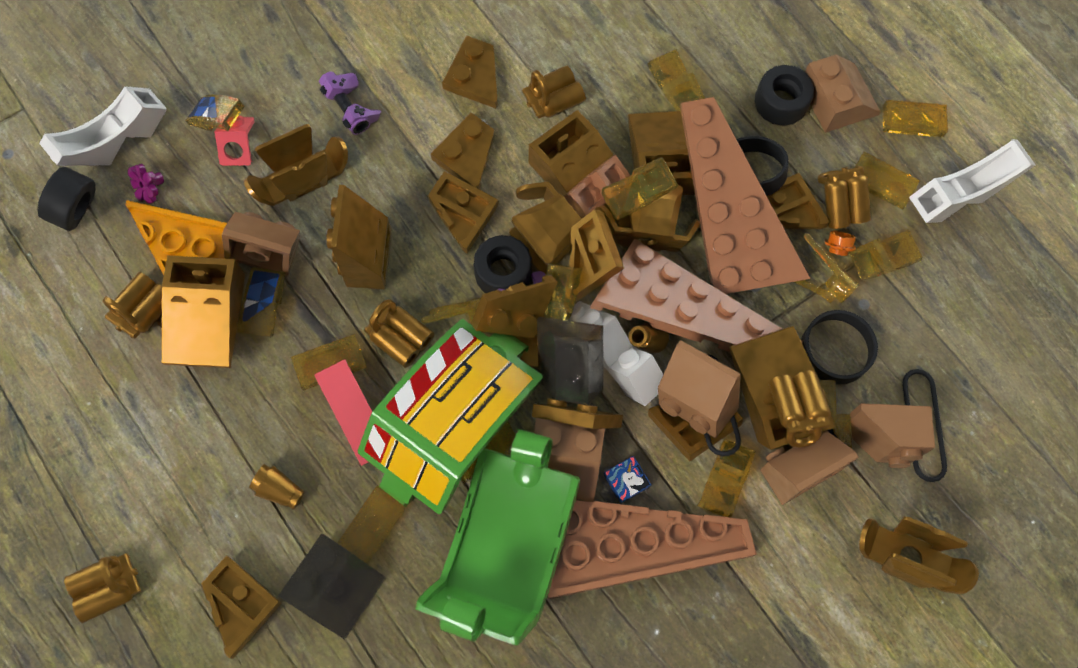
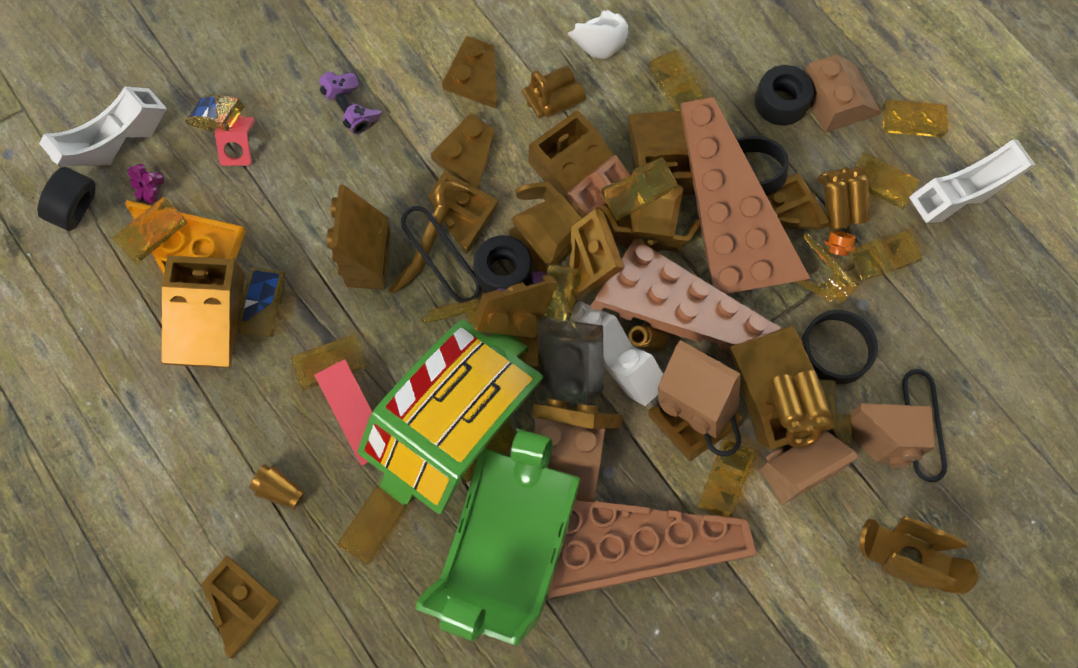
pearl gold piece [64,553,141,623] -> none
pearl gold piece [102,271,162,339] -> none
medium nougat slope [222,212,300,276] -> none
pearl gold piece [244,124,348,206] -> none
clear smoke slope [278,533,386,640] -> none
pearl gold piece [364,299,435,368] -> none
tile [603,456,651,504] -> none
none -> clear yellow plate [112,197,188,265]
none -> pearl gold piece [388,180,469,294]
none -> black piece [401,206,481,303]
none -> white hair [567,10,628,59]

